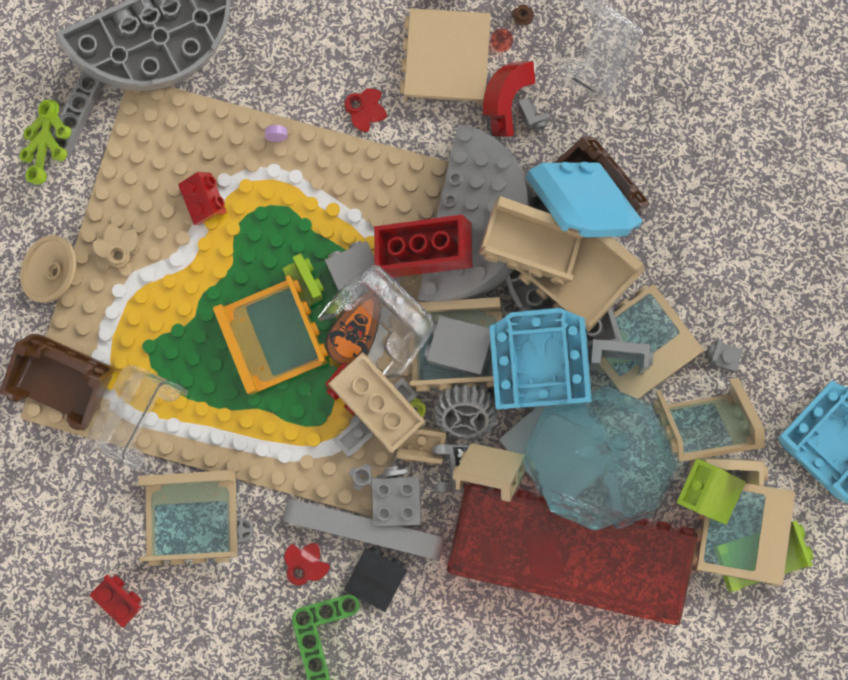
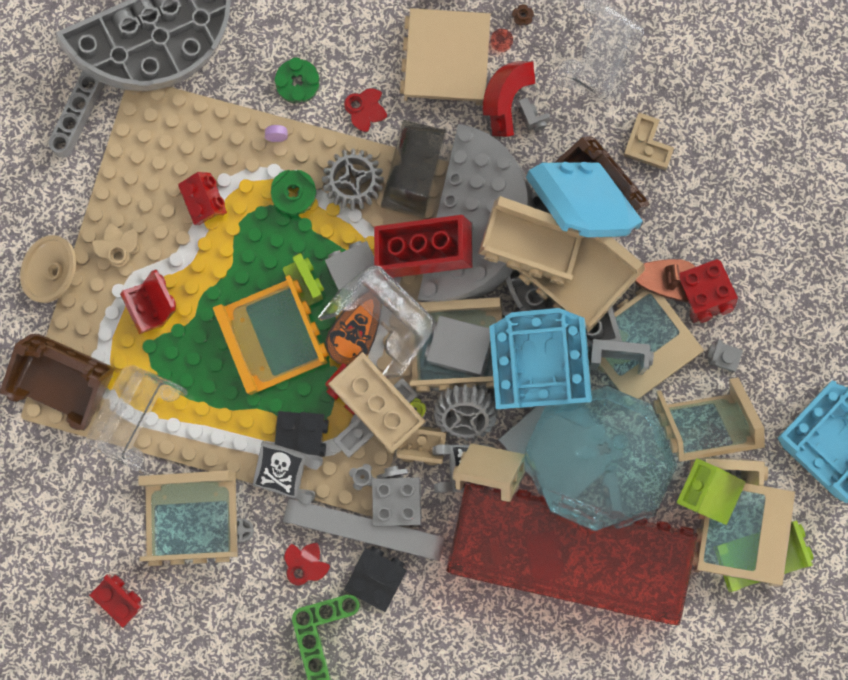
lime plant [19,99,71,185] -> none
none -> red bracket [120,269,176,335]
none -> flag [253,441,323,504]
none -> green plate [271,170,317,216]
none -> green plate [274,57,320,103]
none -> black plate [275,411,329,457]
none -> light grey gear [322,149,384,210]
none -> clear smoke windscreen [381,120,447,218]
none -> tan plate [623,113,674,170]
none -> shield [635,259,696,302]
none -> red bracket [679,259,738,323]

